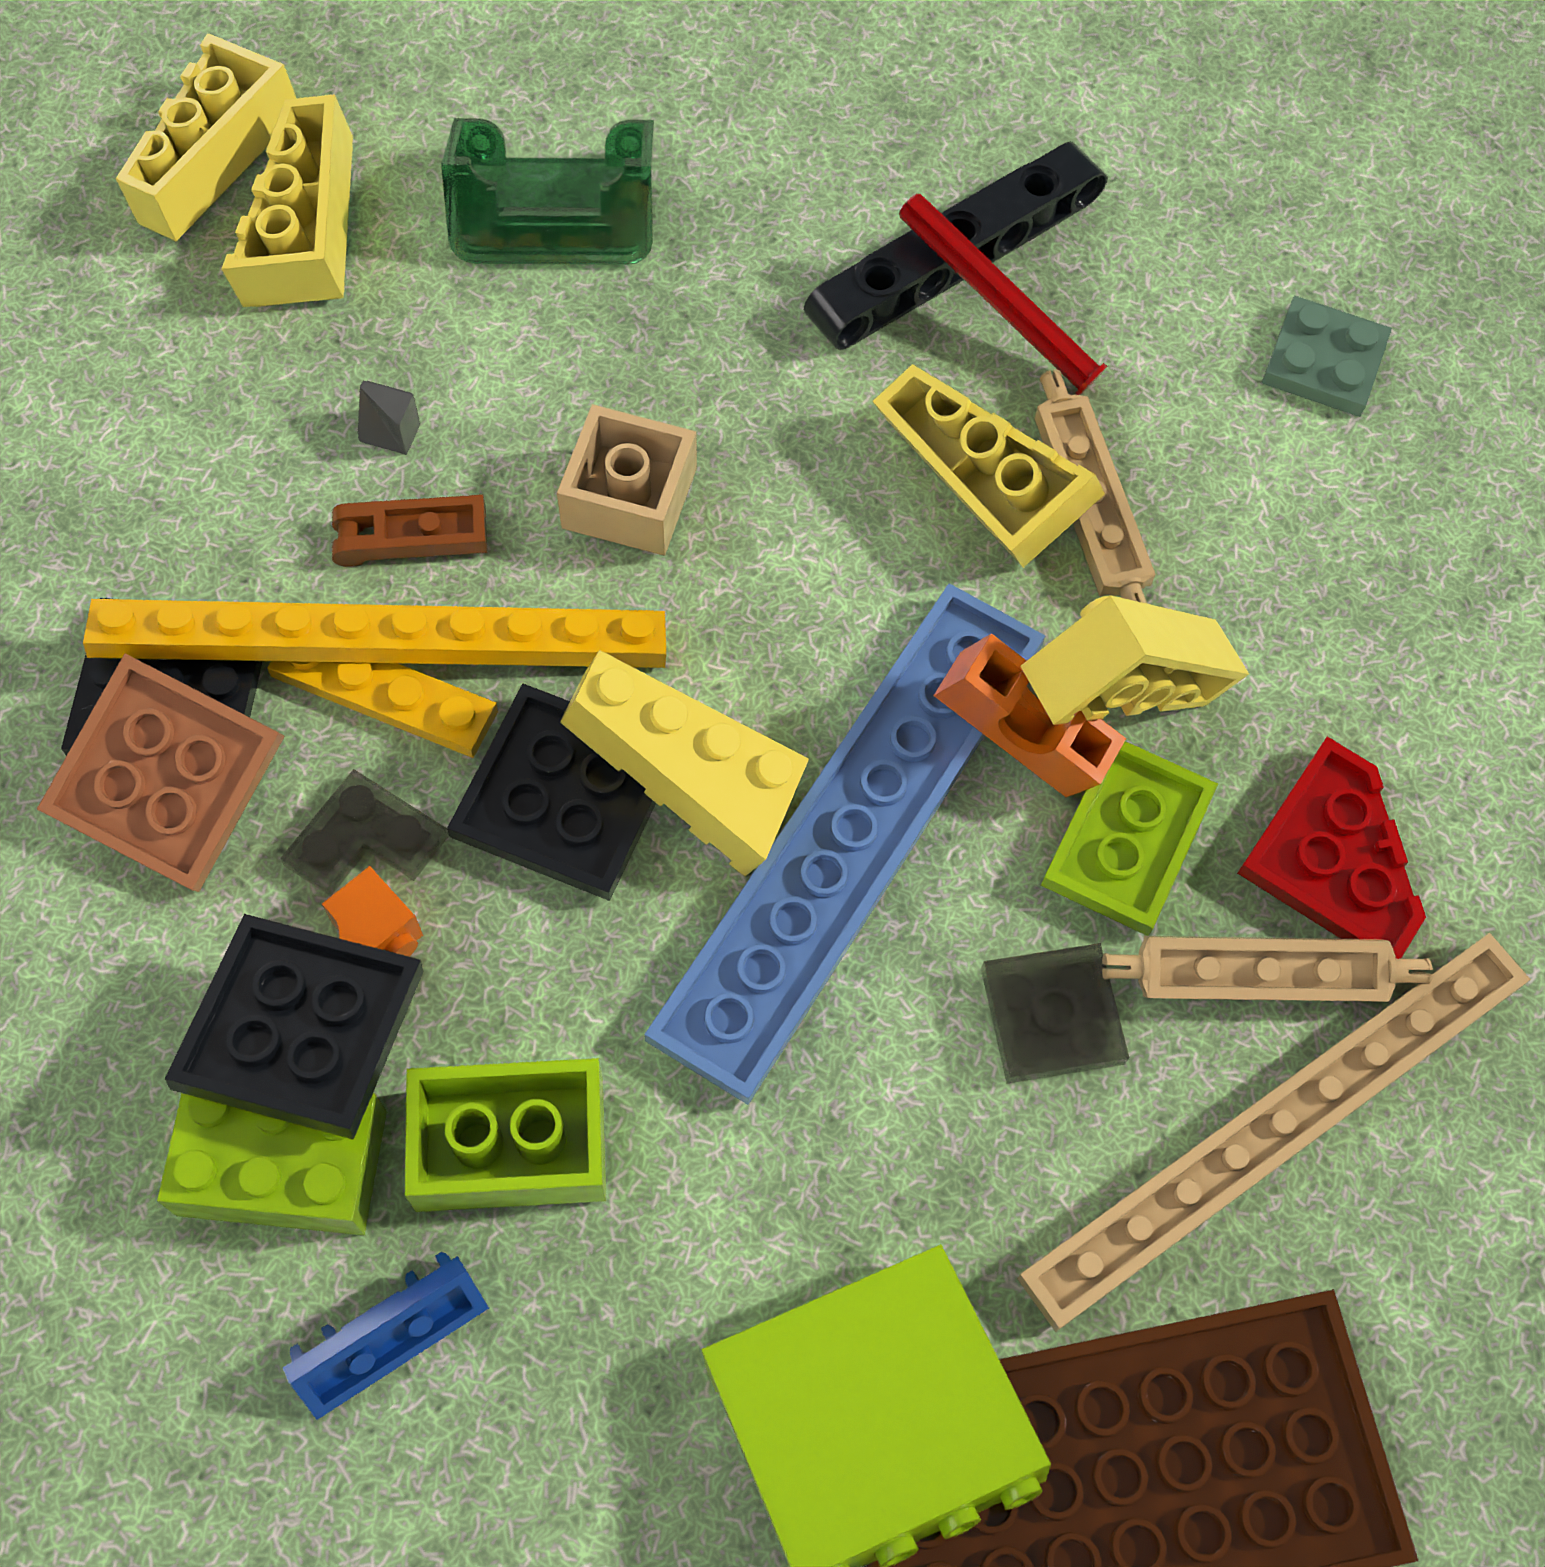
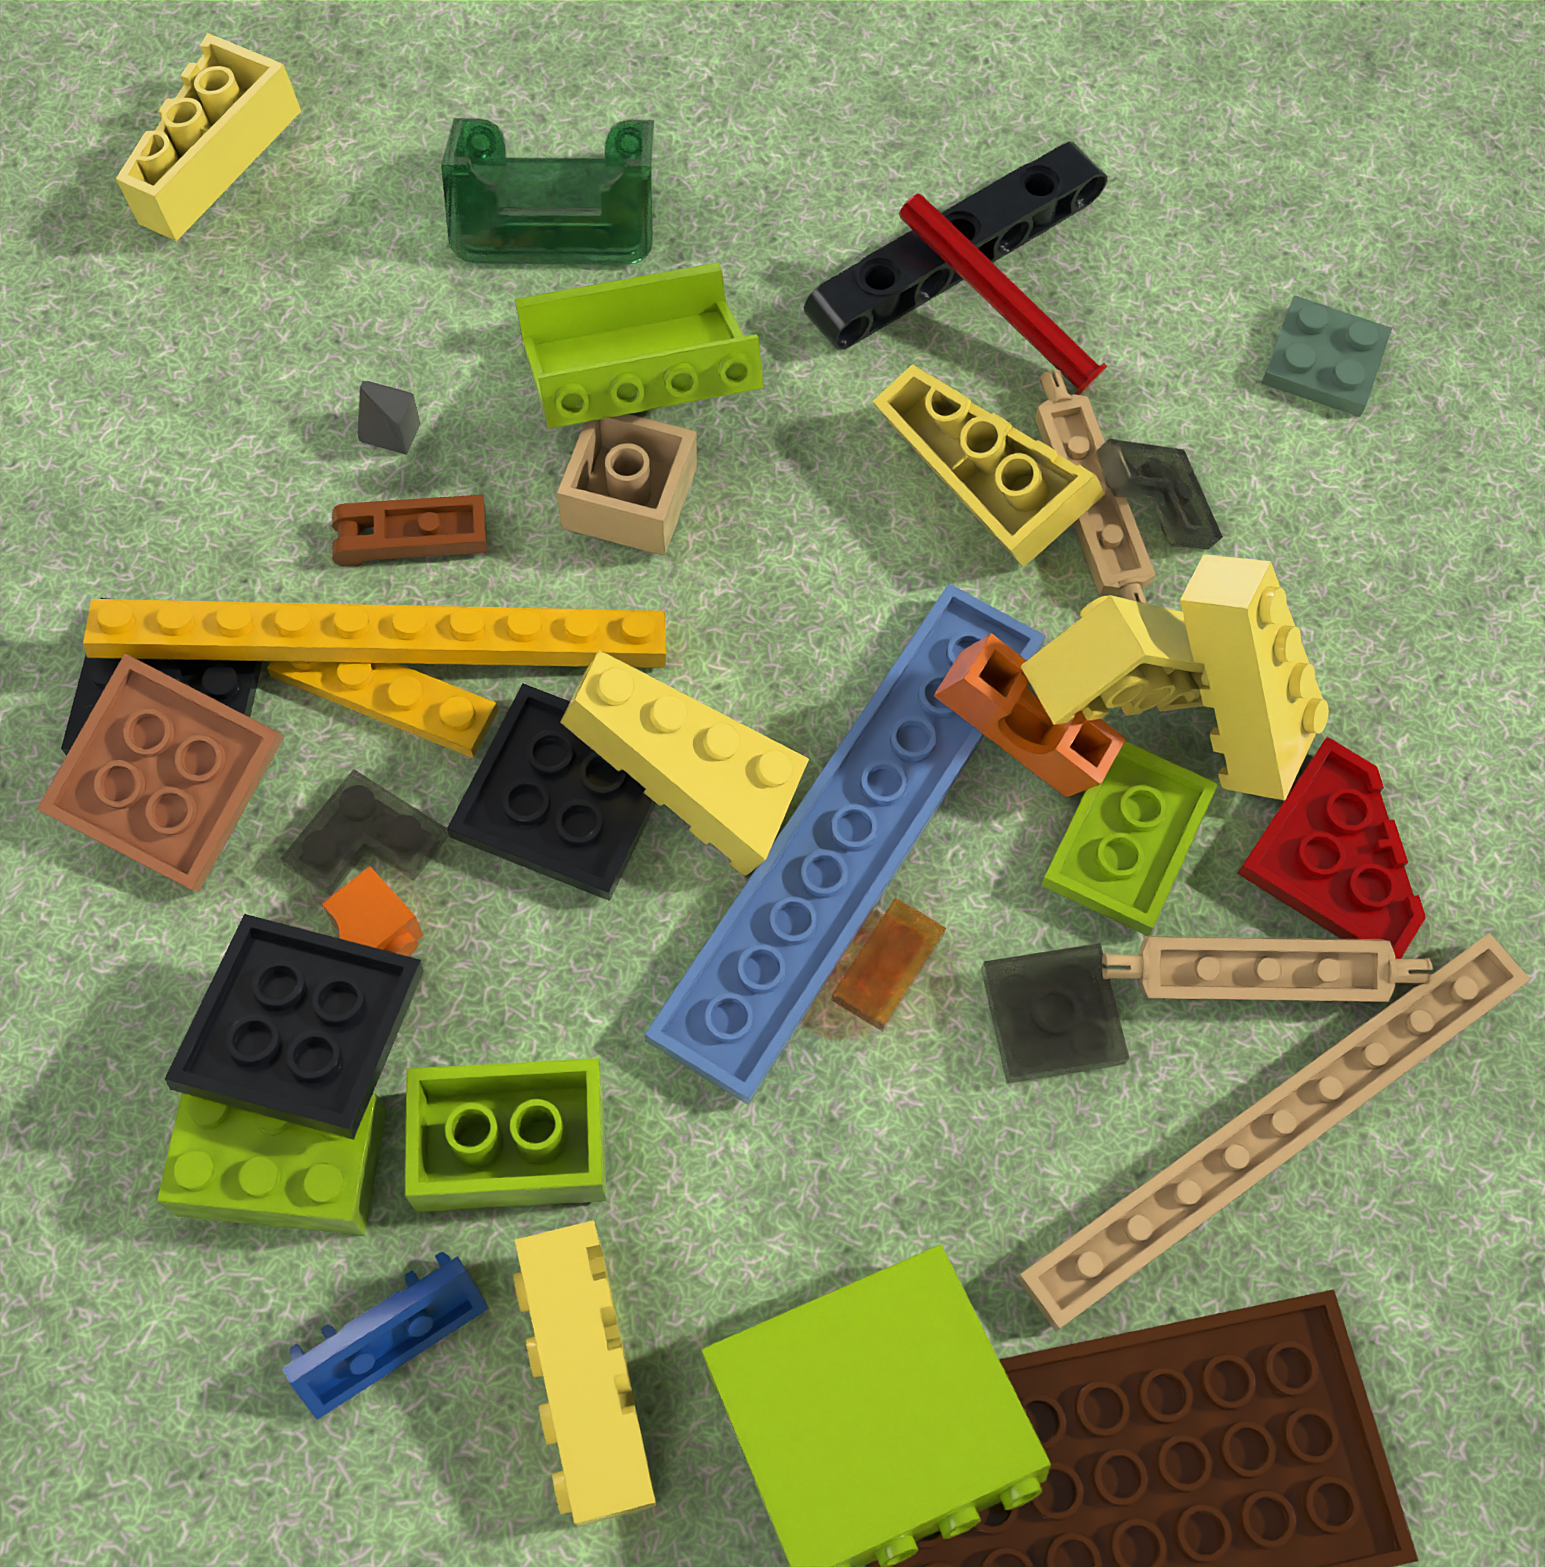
light yellow wedge [221,94,353,307] -> none
none -> light yellow wedge [513,1220,657,1527]
none -> lime panel [514,262,764,429]
none -> clear orange plate [831,897,946,1032]
none -> clear smoke plate [1095,439,1223,549]
none -> light yellow wedge [1180,554,1329,801]

